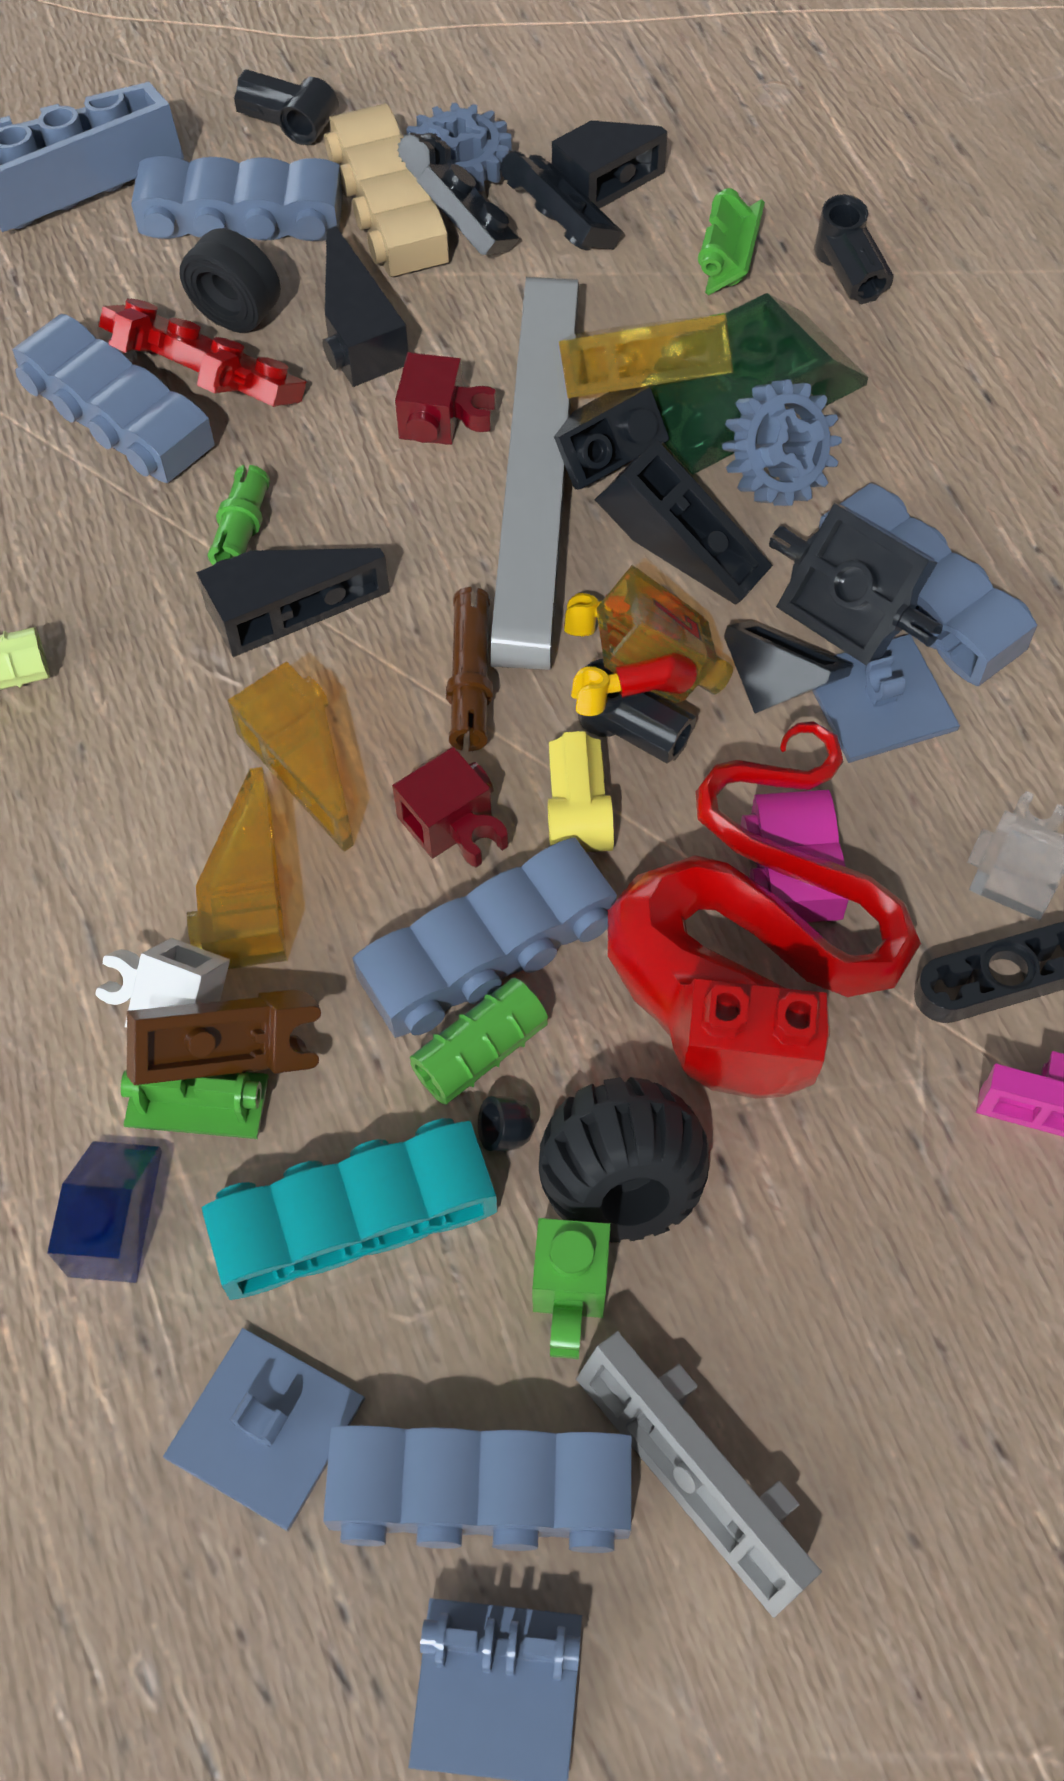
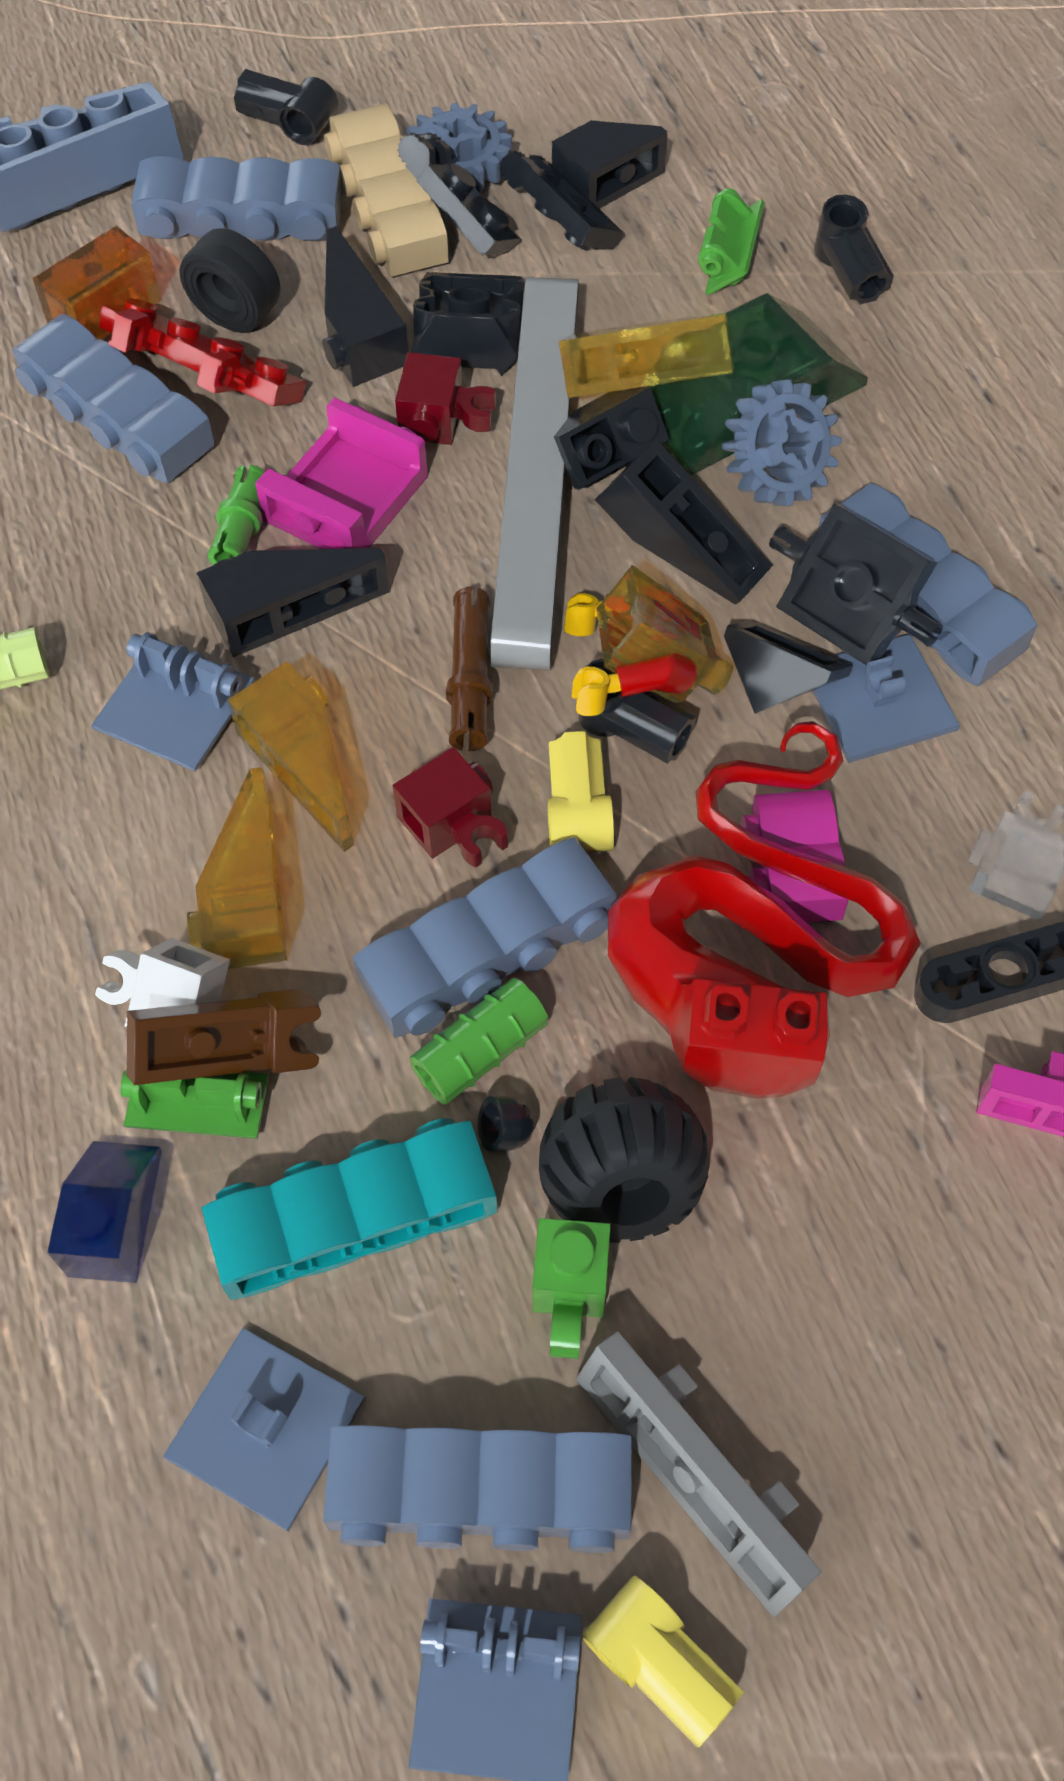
none -> clear orange brick [32,225,161,340]
none -> sand blue hinge [91,632,255,772]
none -> dark pink panel [255,398,428,549]
none -> black slope [412,272,525,377]
none -> light yellow piece [580,1576,744,1748]

